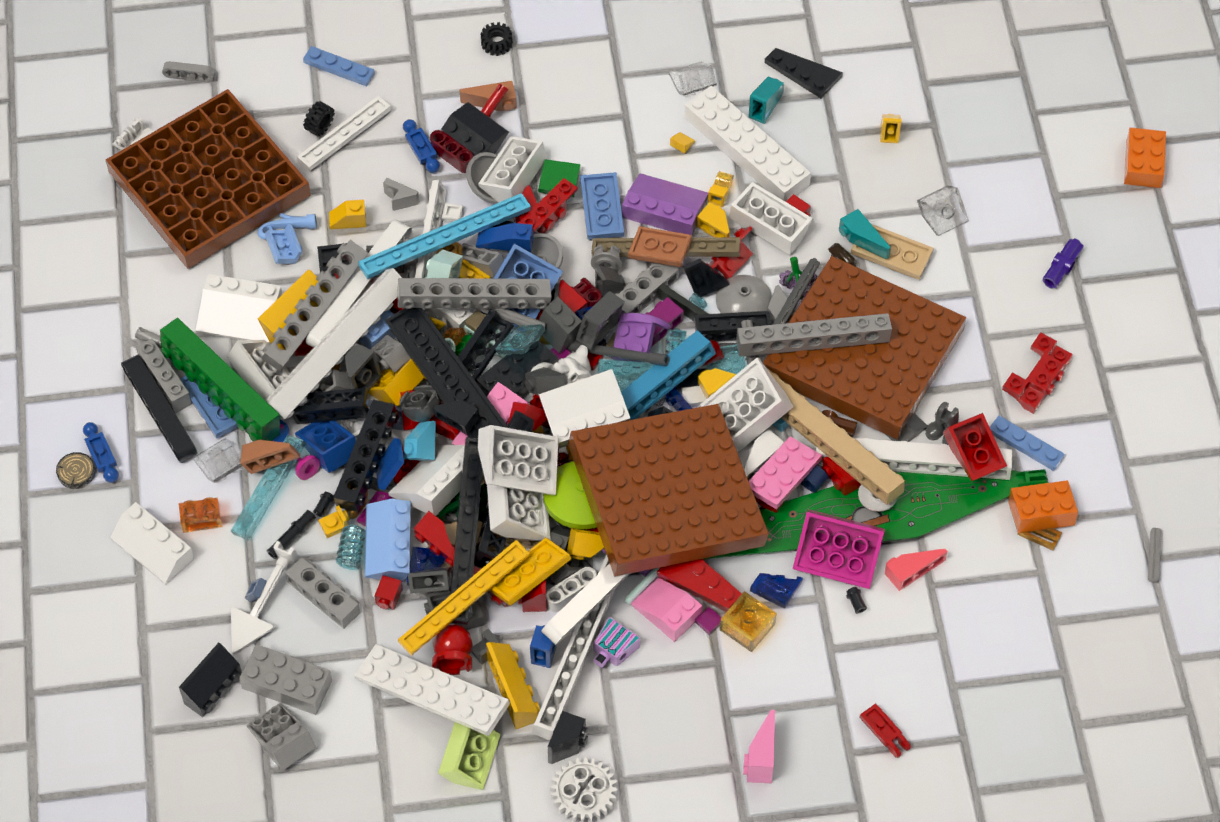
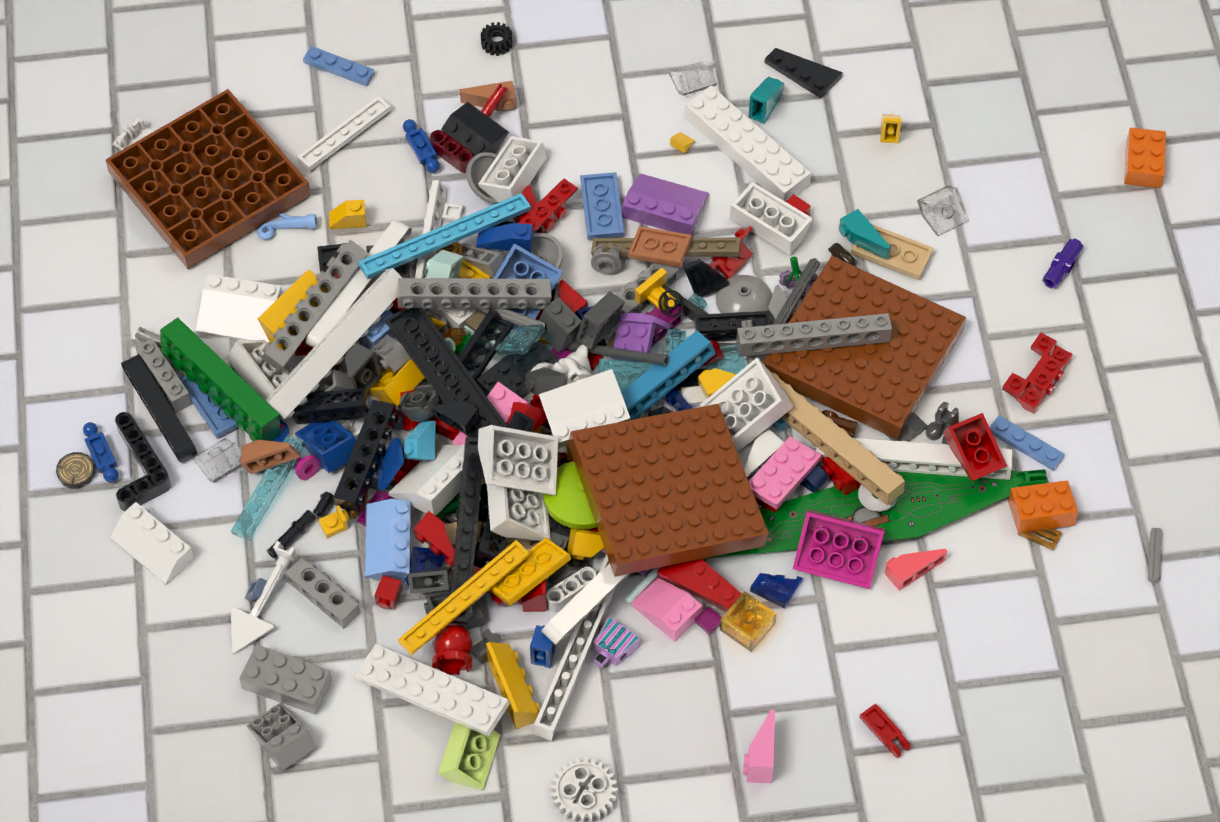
light grey beam [162,61,215,82] -> none
clear orange brick [179,497,222,533] -> none
black slope [179,642,242,717] -> none
light blue bracket [265,224,302,264] -> none
black tyre [303,101,335,136] -> none
clear light blue piece [336,525,366,570] -> none
light grey slope [383,178,419,211] -> none
green tile [538,159,580,197] -> none
black slope [547,711,588,764] -> none
dark red piece [572,277,602,311] -> none
dark grey slope [595,265,625,298] -> none
yellow slope [697,202,730,238] -> none
leg [708,171,734,207] -> none
black pin [846,587,867,614] -> none
none -> black beam [115,412,171,511]
none -> yellow piece [635,268,684,317]

